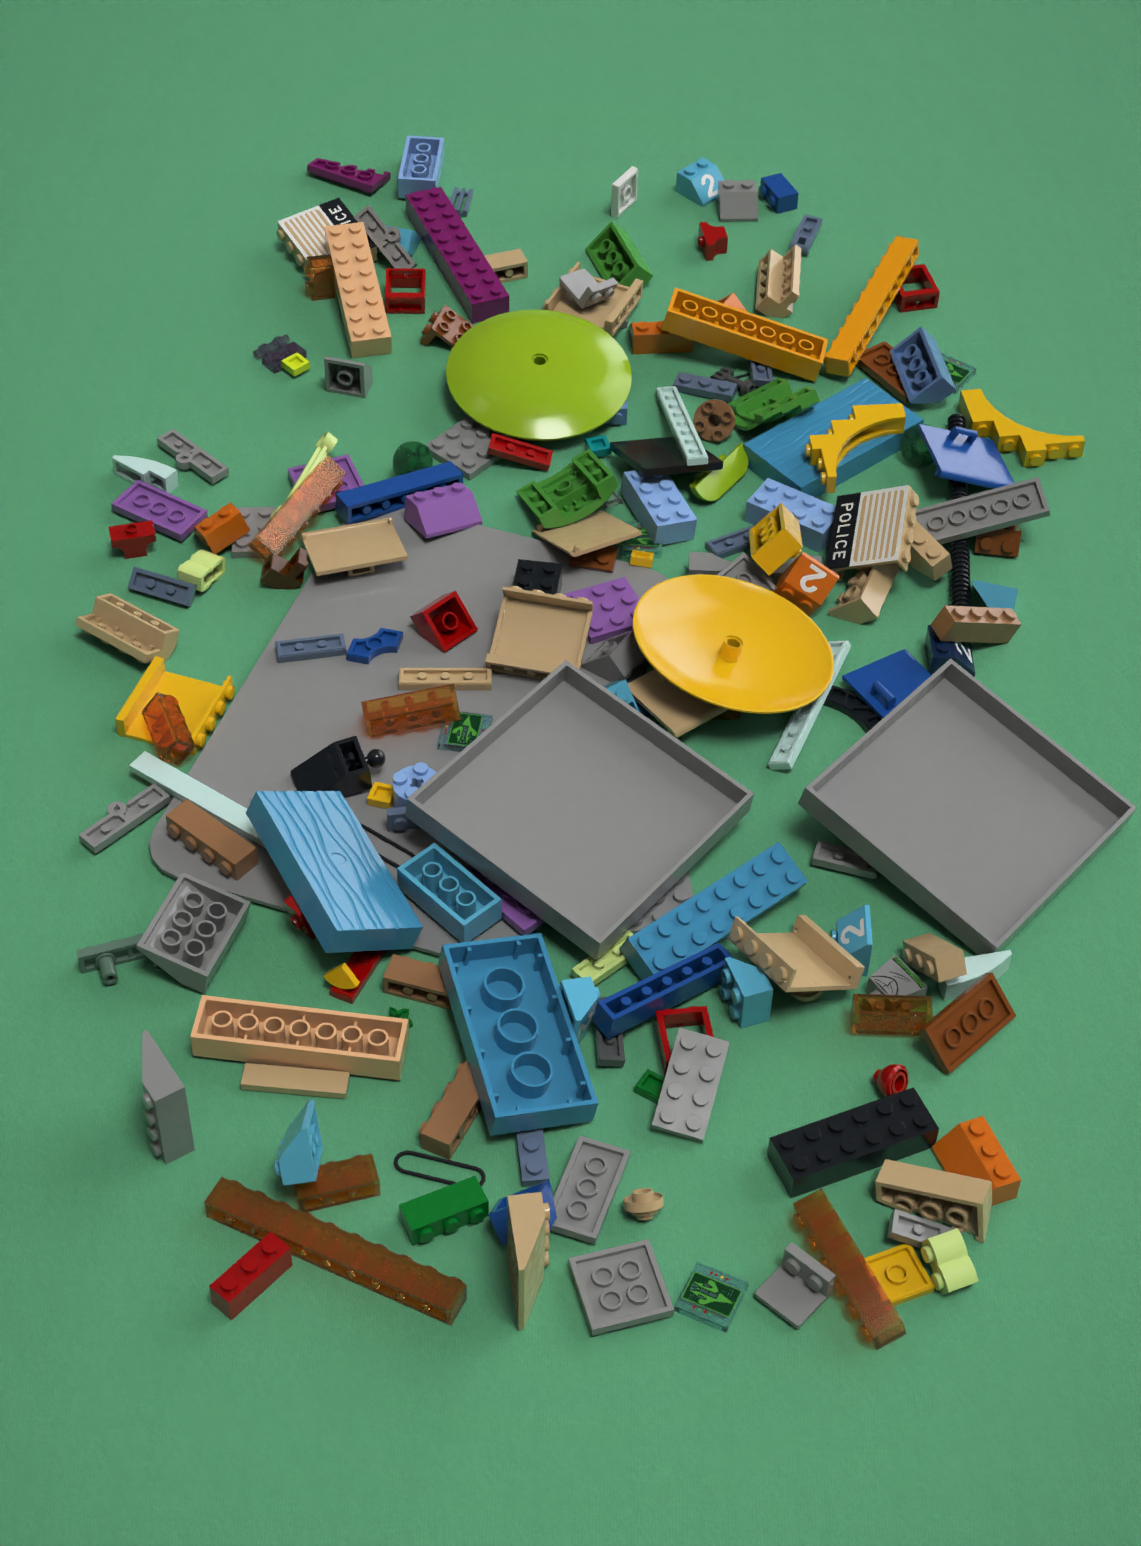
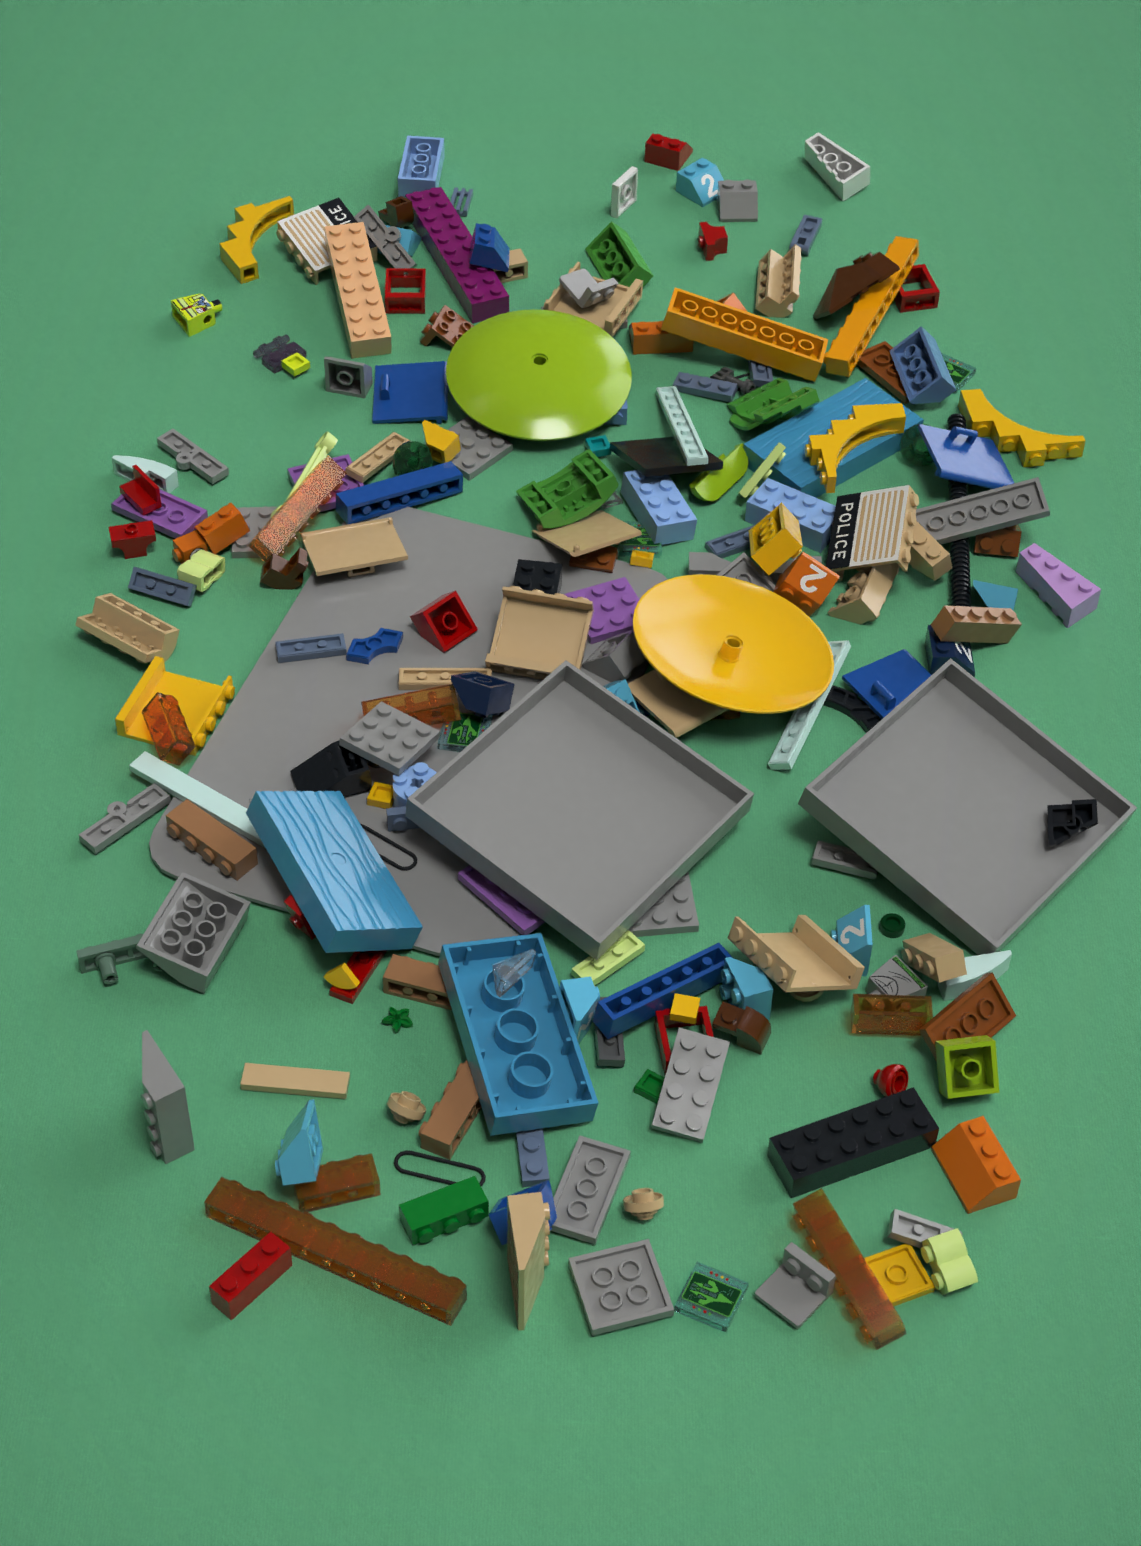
light nougat brick [190,995,409,1080] -> none
clear orange brick [304,254,335,301] -> none
magenta wing [307,158,391,193] -> none
medium azure brick [397,843,502,942] -> none
medium lavender slope [404,483,483,539] -> none
red plate [487,433,553,471] -> none
dark azure brick [619,842,808,980] -> none
medium nougat plate [694,399,735,442] -> none
blue brick [759,173,799,214] -> none
tan wedge [875,1159,992,1243] -> none
none -> red panel [119,465,162,516]
none -> neon yellow torso [171,294,222,337]
none -> orange brick [172,530,208,564]
none -> yellow arch [219,196,294,284]
none -> light grey plate [339,701,440,776]
none -> tan tile [345,432,411,483]
none -> blue container [372,361,448,424]
none -> reddish brown brick [378,196,414,228]
none -> tan plate [387,1091,426,1124]
none -> yellow slope [422,420,461,464]
none -> dark blue slope [450,671,515,718]
none -> blue slope [470,223,510,272]
none -> clear slope [492,949,536,998]
none -> red slope [644,134,693,171]
none -> yellow tile [670,993,700,1024]
none -> reddish brown brick [712,1002,771,1055]
none -> yellowish green plate [738,442,786,498]
none -> white wedge [805,132,870,201]
none -> reddish brown wedge [813,252,900,320]
none -> dark green tile [879,913,905,938]
none -> lime brick [935,1035,1000,1099]
none -> lavender wedge [1016,543,1101,628]
none -> black slope [1047,799,1098,847]

